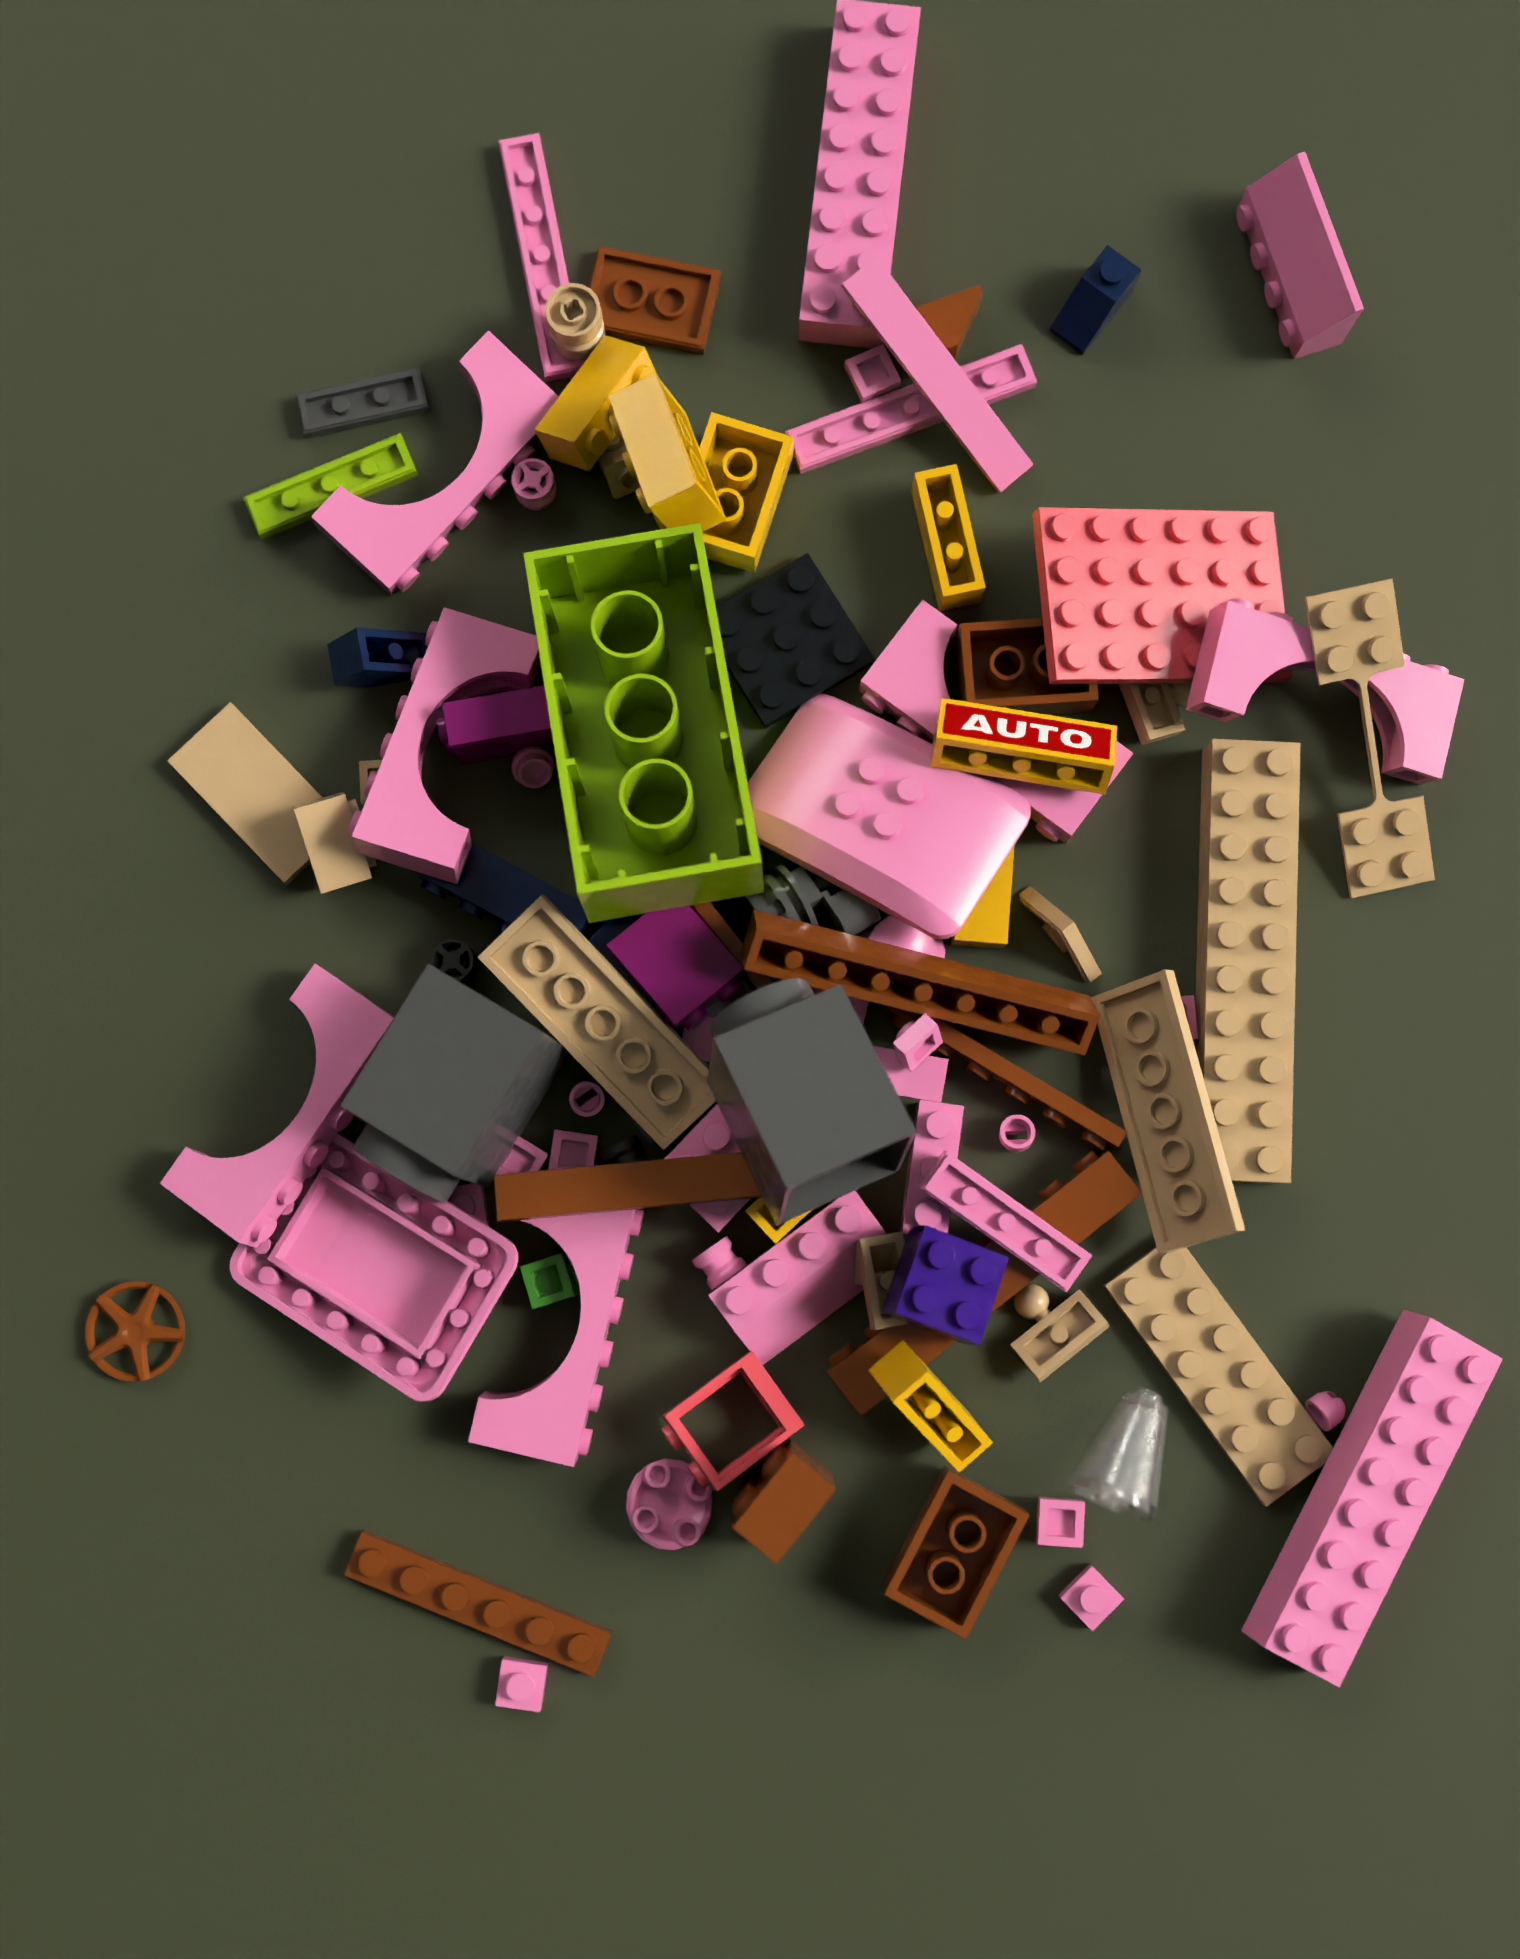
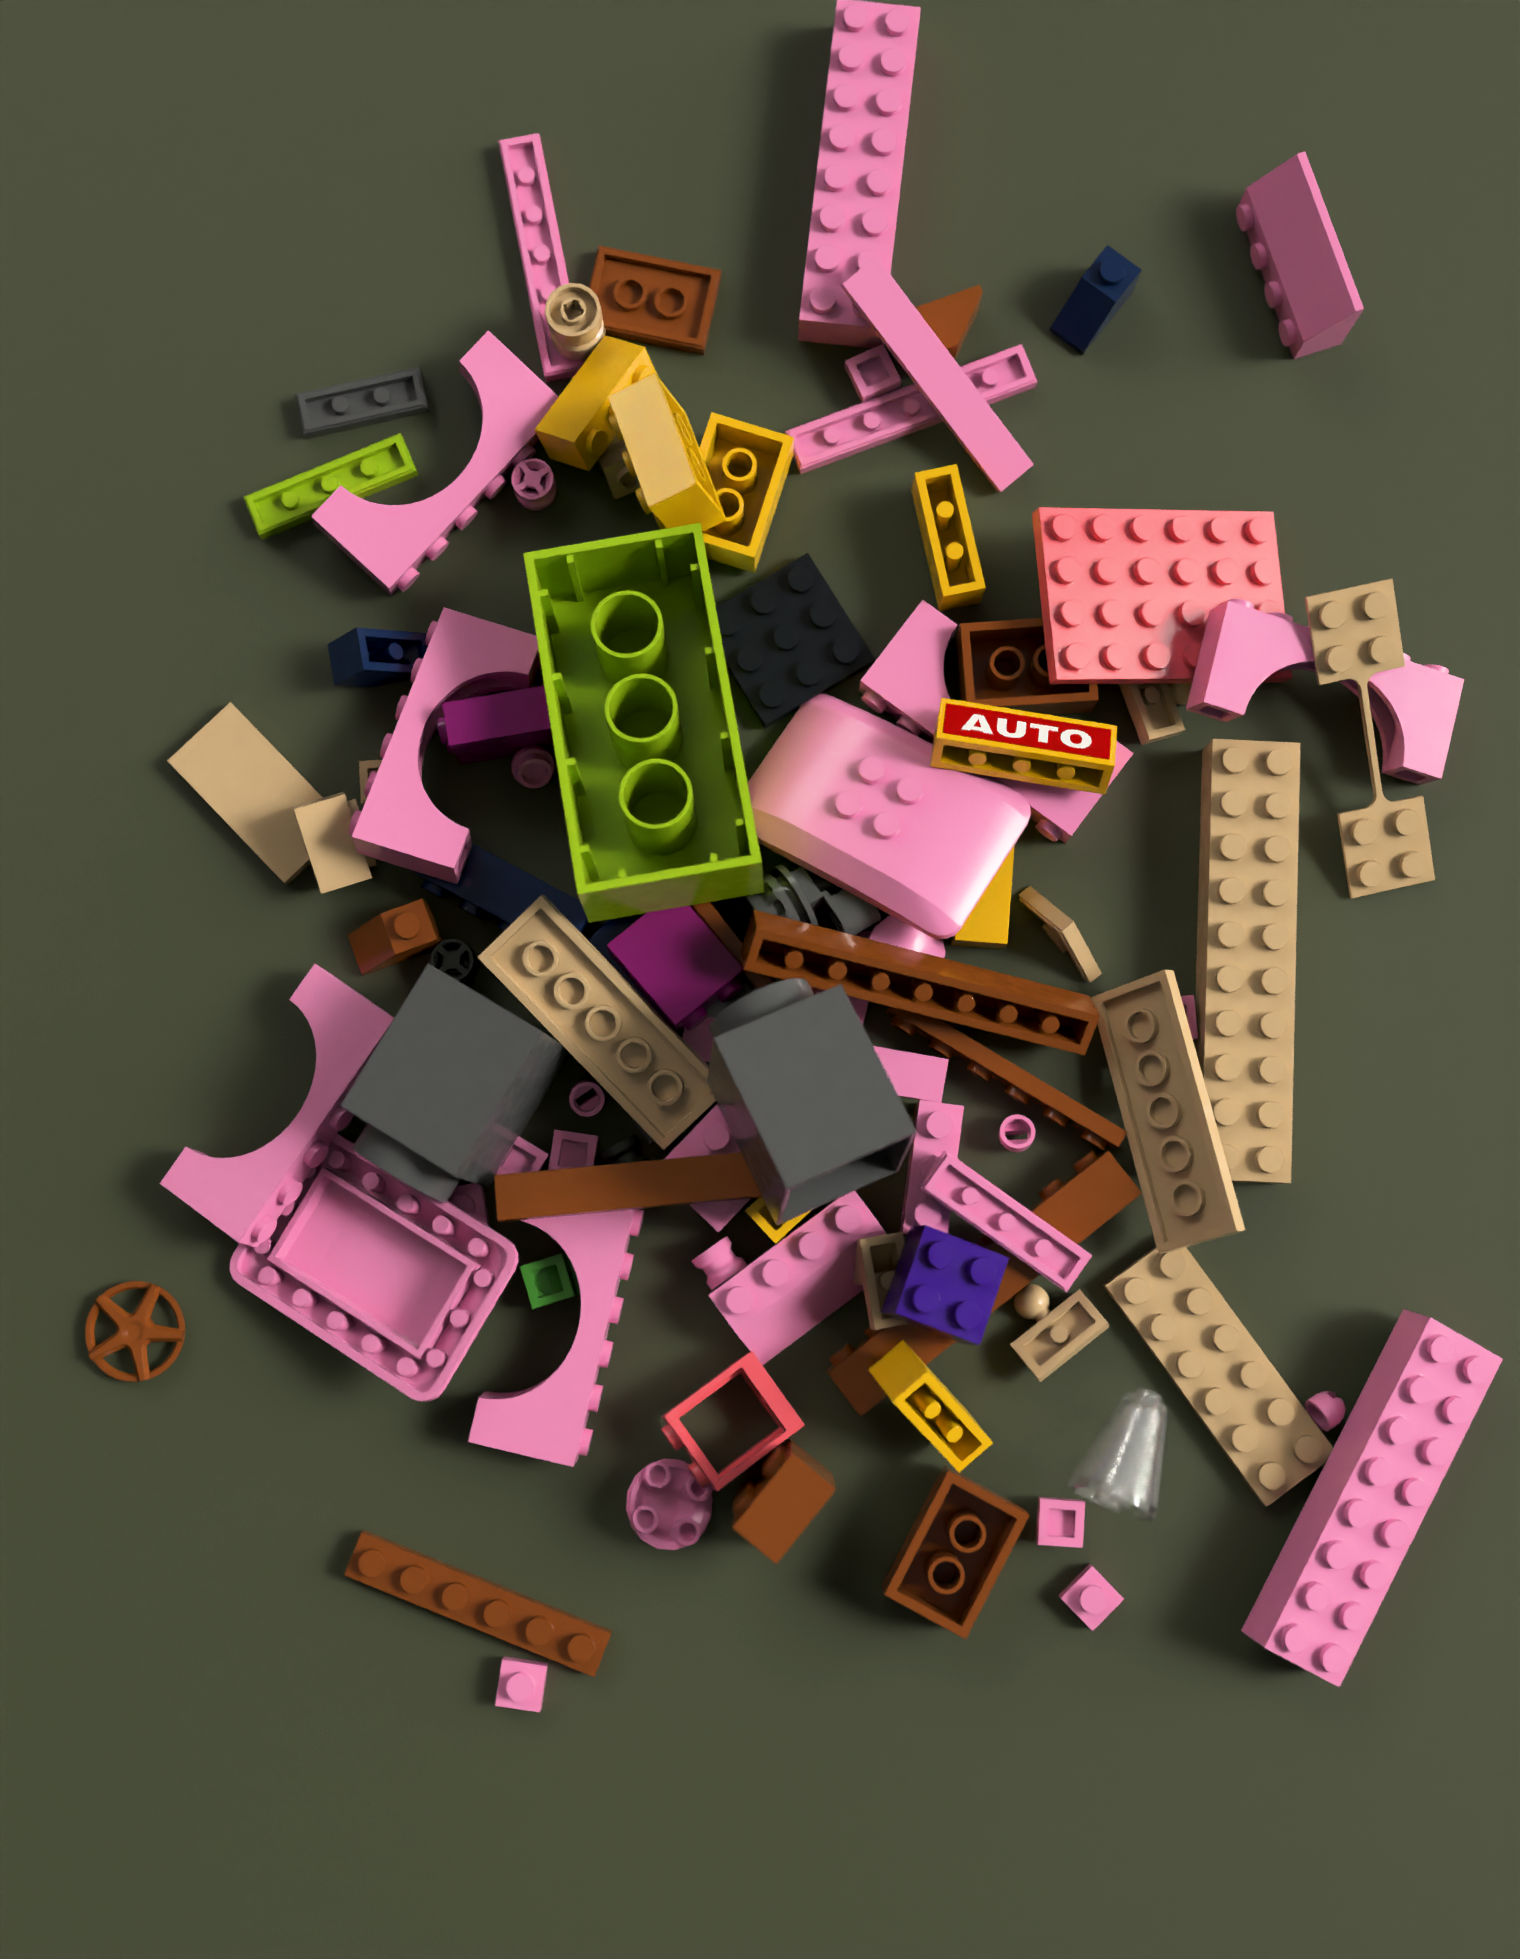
bright pink plate [893,1013,943,1072] -> none
none -> dark orange slope [348,898,443,976]

